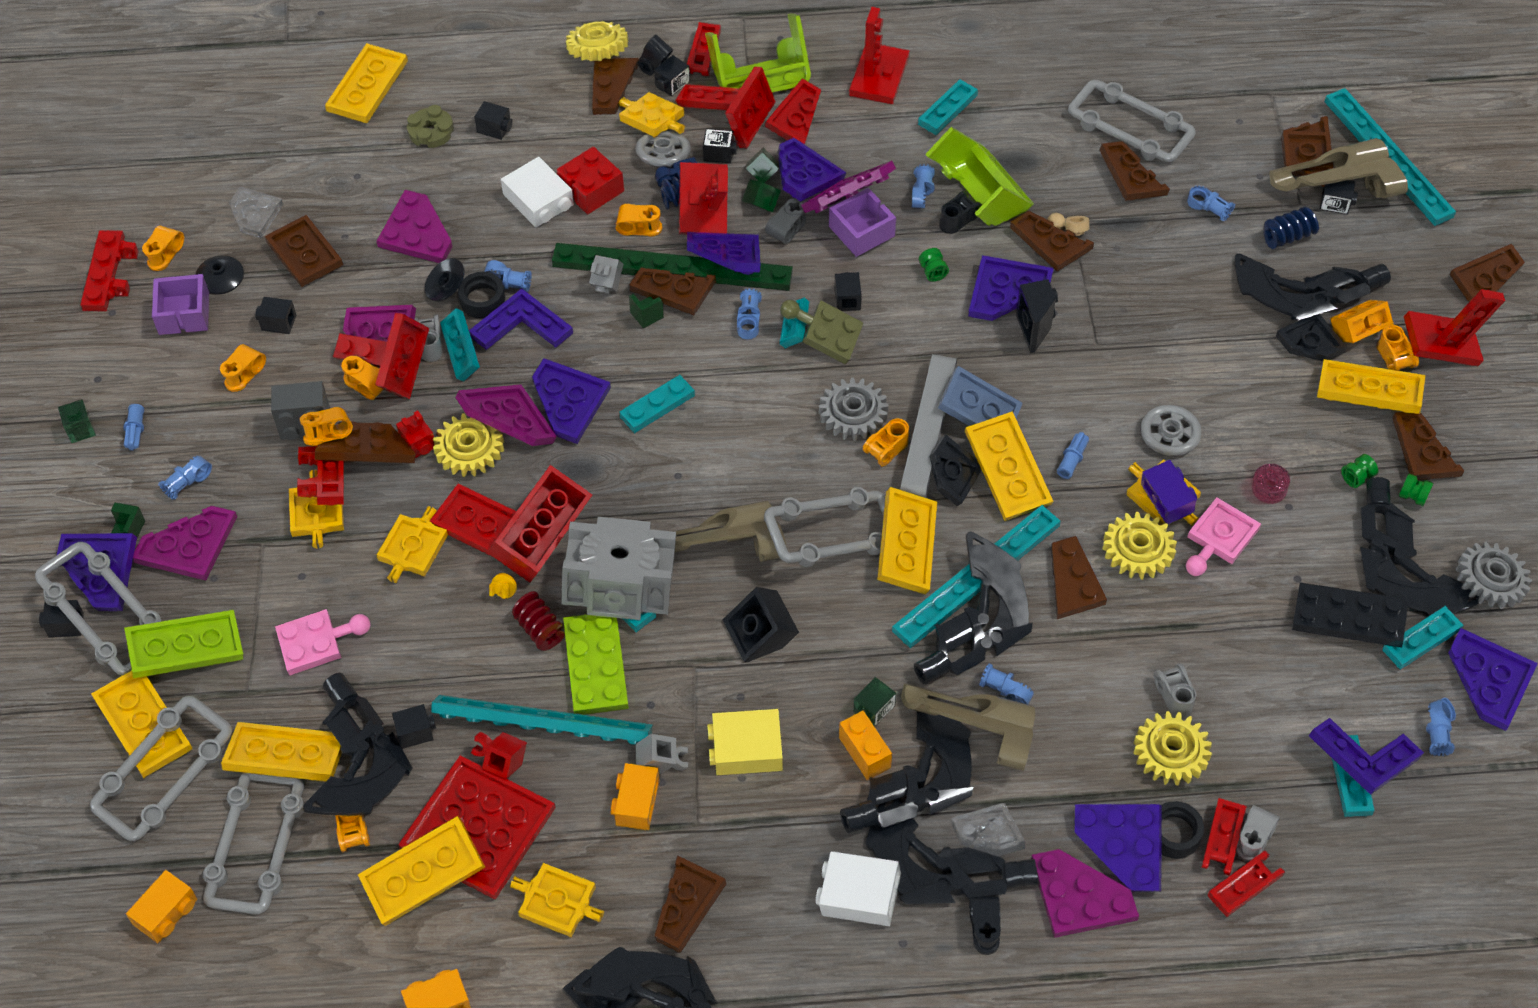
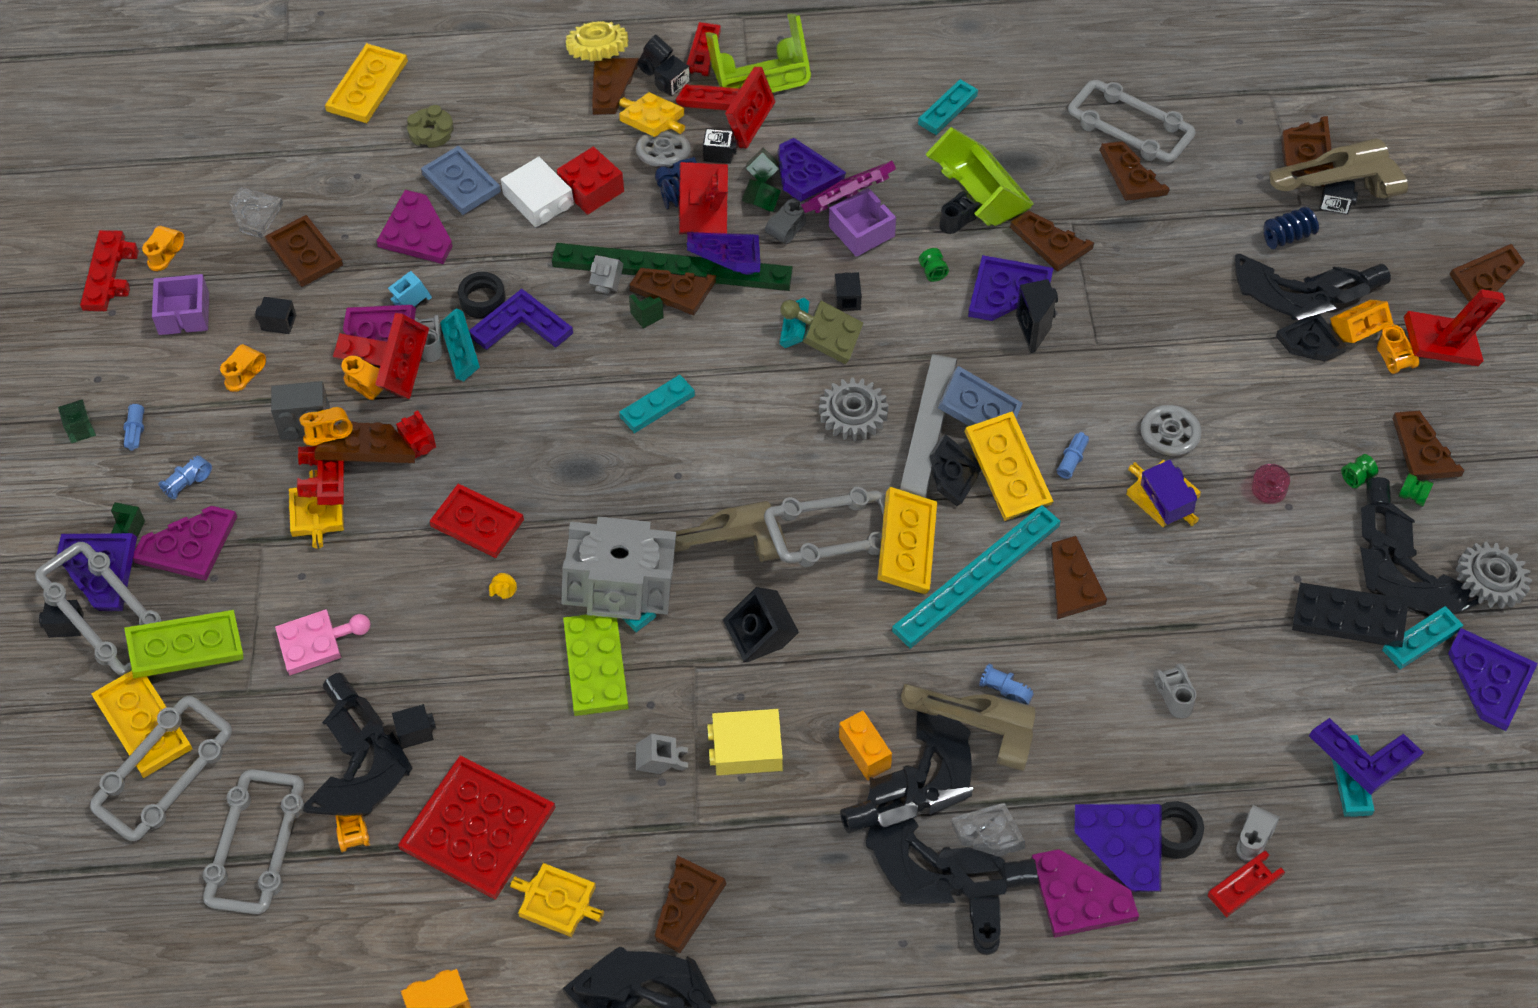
light orange brick [126,870,197,943] -> none
black dish [196,255,244,295] -> none
yellow plate [221,722,342,781] -> none
yellow plate [358,816,485,926] -> none
yellow plate [377,506,448,583] -> none
black dish [425,258,465,302] -> none
teal plate [431,695,653,745] -> none
light yellow gear [433,413,504,477] -> none
magenta plate [455,384,557,446] -> none
red brick [471,732,527,779] -> none
black brick [474,101,513,140] -> none
medium blue connector [484,260,532,292] -> none
red brick [487,465,593,583] -> none
dark red piece [512,591,565,651] -> none
dark purple plate [532,358,611,444] -> none
light orange brick [611,763,660,830] -> none
light orange piece [615,204,663,237] -> none
medium blue connector [737,288,762,339] -> none
red wing [765,78,821,145] -> none
white brick [816,851,901,926] -> none
red piece [849,7,910,104] -> none
clear green brick [853,677,896,727] -> none
light orange piece [863,418,909,467] -> none
medium blue connector [912,164,935,208] -> none
black piece [914,531,1033,685] -> none
tan plate [1047,213,1089,236] -> none
light yellow gear [1103,512,1177,580] -> none
light yellow gear [1133,711,1212,786] -> none
bright pink plate [1186,497,1261,576] -> none
medium blue connector [1187,185,1235,221] -> none
red hinge [1201,798,1246,876] -> none
yellow plate [1317,359,1425,414] -> none
teal plate [1324,88,1456,226] -> none
medium blue connector [1426,698,1456,756] -> none
none -> medium azure brick [388,271,432,307]
none -> sand blue plate [421,146,501,215]

